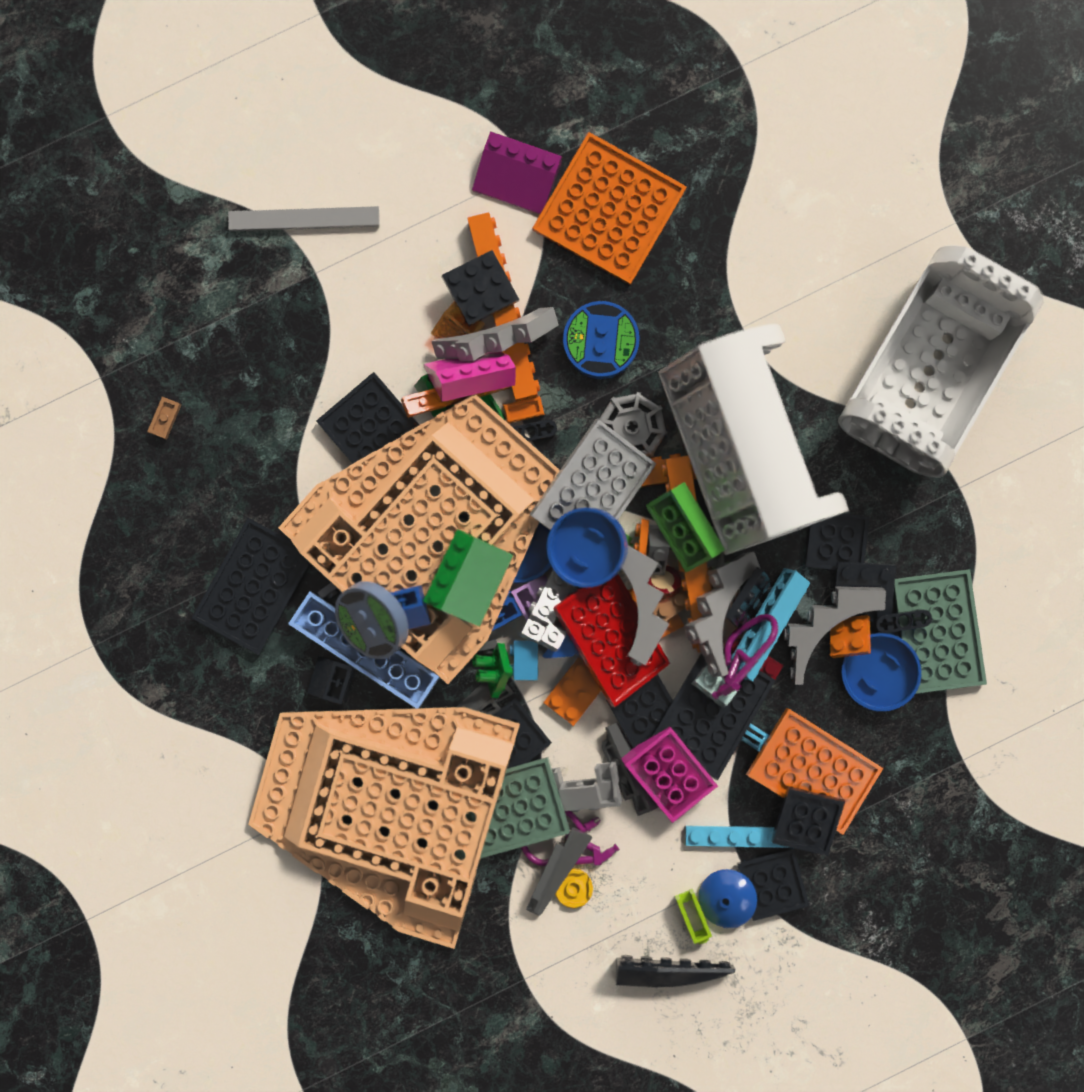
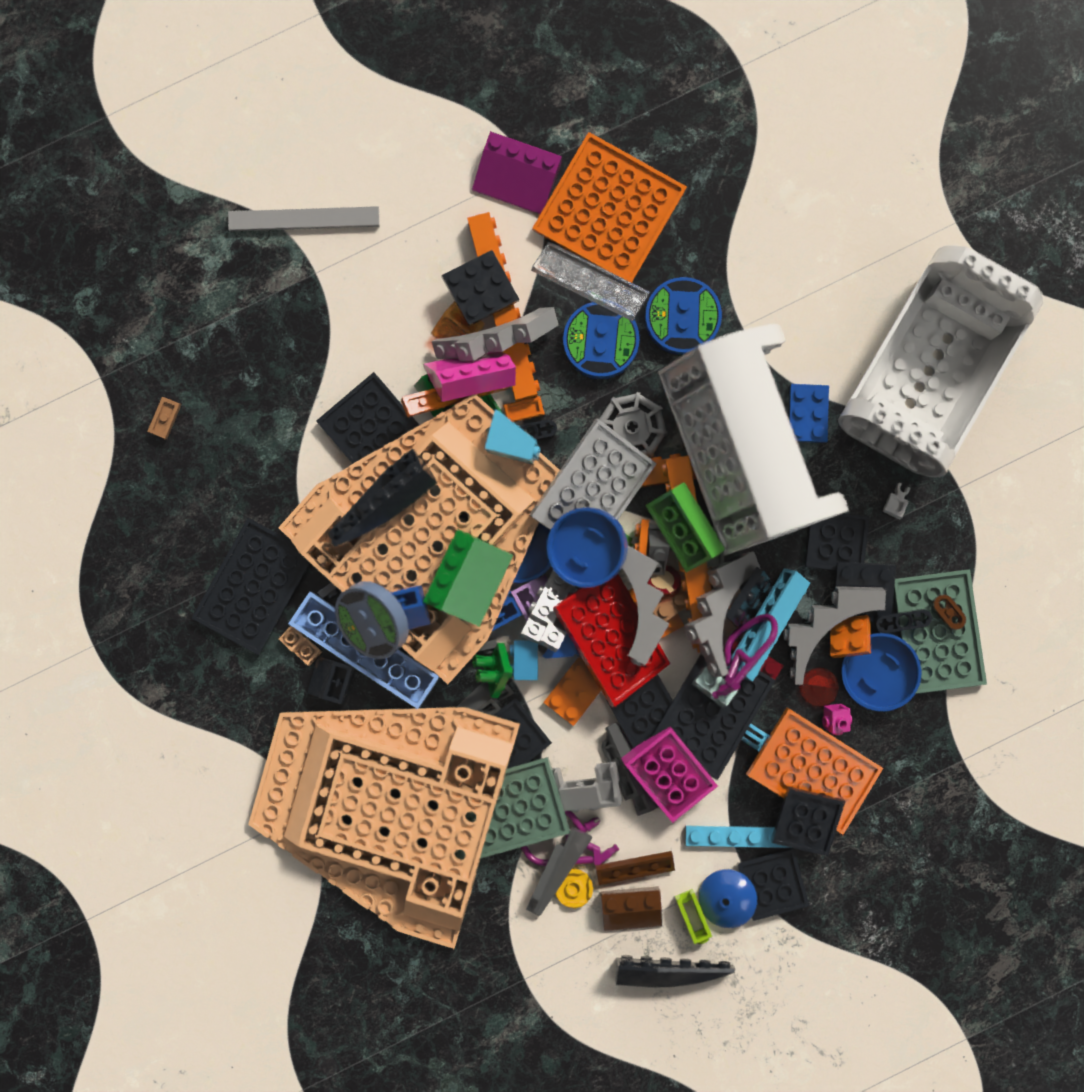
none -> light nougat slope [279,626,322,666]
none -> black wedge [328,448,438,547]
none -> medium azure slope [485,410,541,464]
none -> clear plate [531,242,650,321]
none -> reddish brown plate [595,851,675,885]
none -> reddish brown slope [601,886,662,931]
none -> piece [645,277,722,355]
none -> blue plate [789,384,829,443]
none -> clear red tile [799,668,839,706]
none -> dark pink brick [822,704,852,735]
none -> white plate [882,483,910,520]
none -> reddish brown plate [932,595,966,629]

